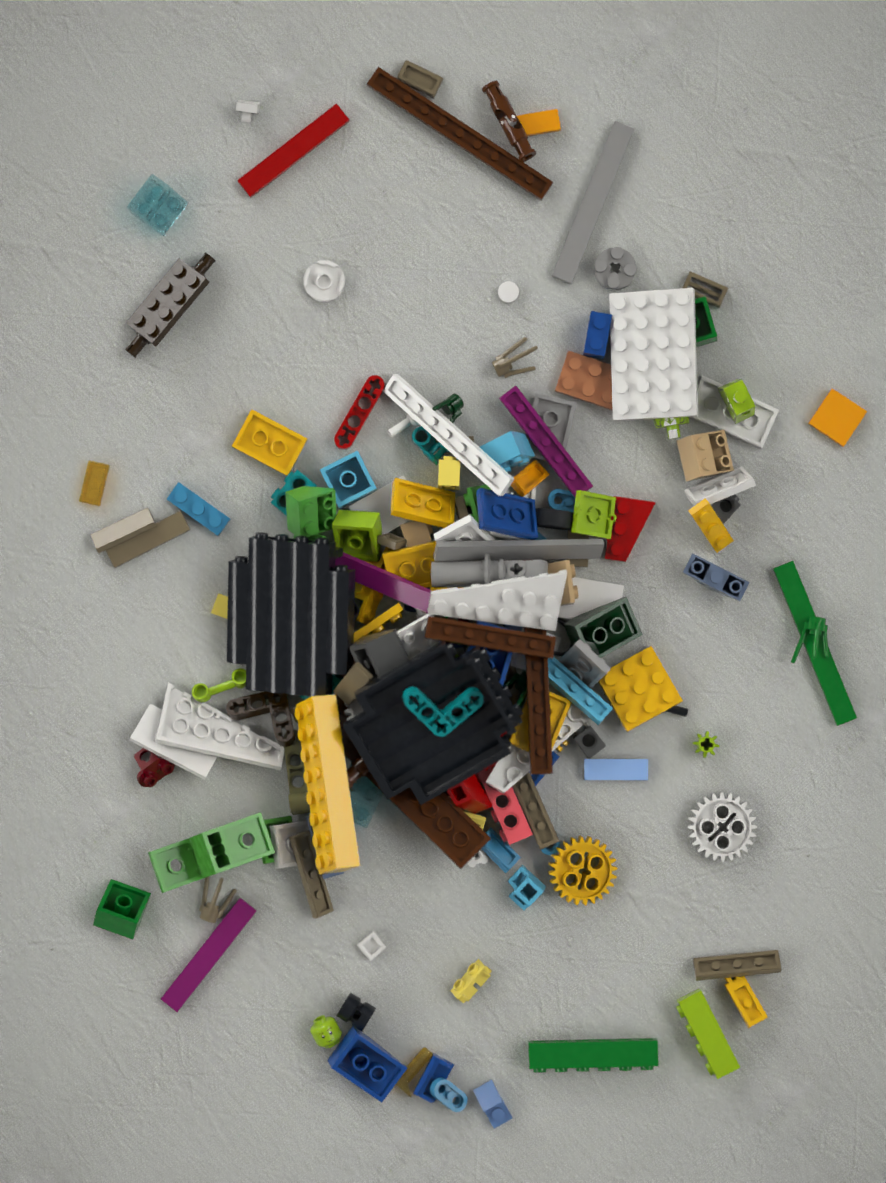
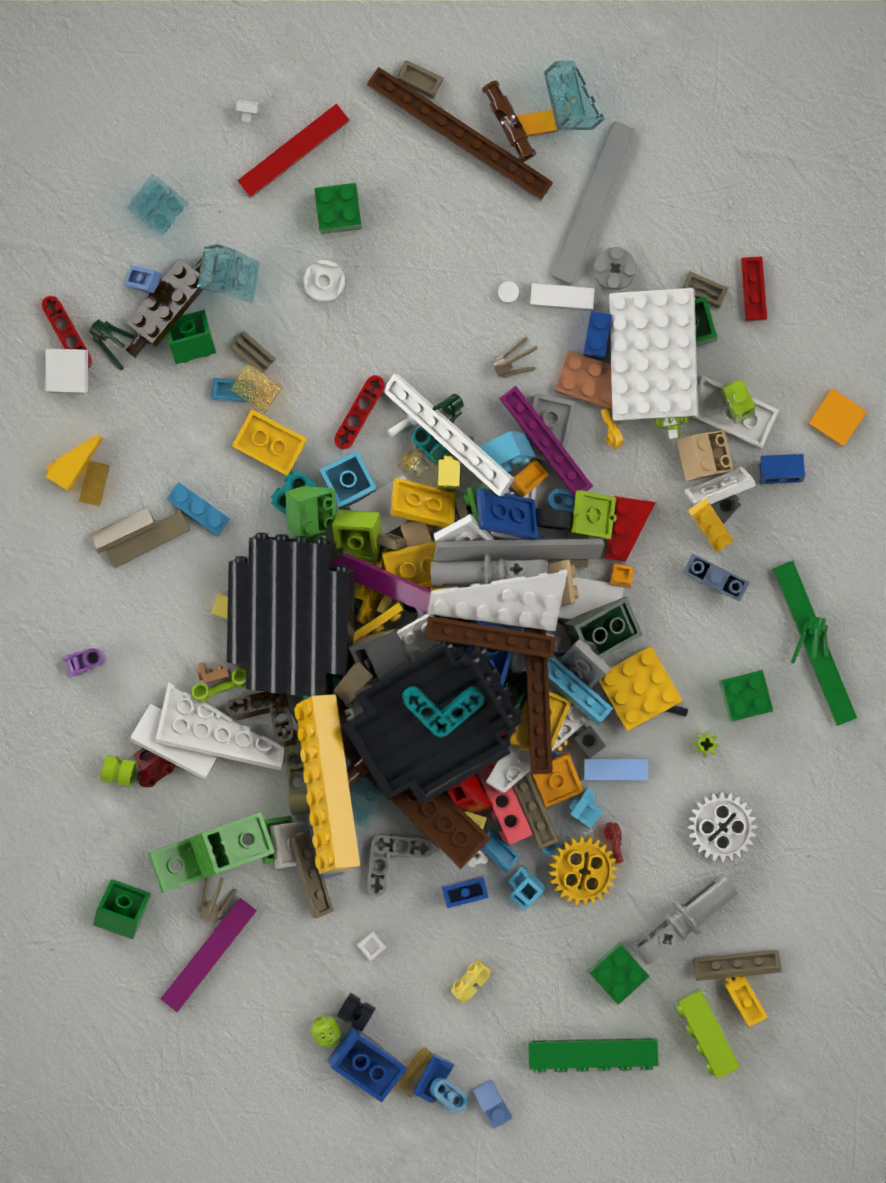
none -> red beam [42,296,92,369]
none -> white tile [46,348,88,393]
none -> yellow slope [46,434,104,492]
none -> medium lavender piece [62,648,106,678]
none -> dark green plant [89,319,135,370]
none -> lime wheel [100,755,136,788]
none -> medium blue slope [124,265,161,295]
none -> green slope [167,309,216,364]
none -> medium nougat bracket [196,662,231,684]
none -> clear light blue slope [197,244,260,303]
none -> dark azure tile [212,378,256,403]
none -> dark tan tile [230,330,275,375]
none -> clear yellow plate [230,363,282,413]
none -> green brick [314,183,362,234]
none -> light grey beam [367,834,433,897]
none -> light yellow tile [377,595,393,614]
none -> clear piece [398,446,429,477]
none -> blue brick [442,876,489,908]
none -> white tile [530,283,595,310]
none -> light orange tile [531,752,584,808]
none -> clear light blue wedge [544,61,605,130]
none -> medium azure brick [568,787,603,828]
none -> green brick [588,942,650,1005]
none -> yellow plate [600,408,623,450]
none -> clear red plate [604,822,624,864]
none -> light orange tile [610,563,634,588]
none -> light grey piece [633,874,738,964]
none -> green brick [719,670,773,722]
none -> red tile [741,256,767,322]
none -> blue hinge [759,454,805,484]

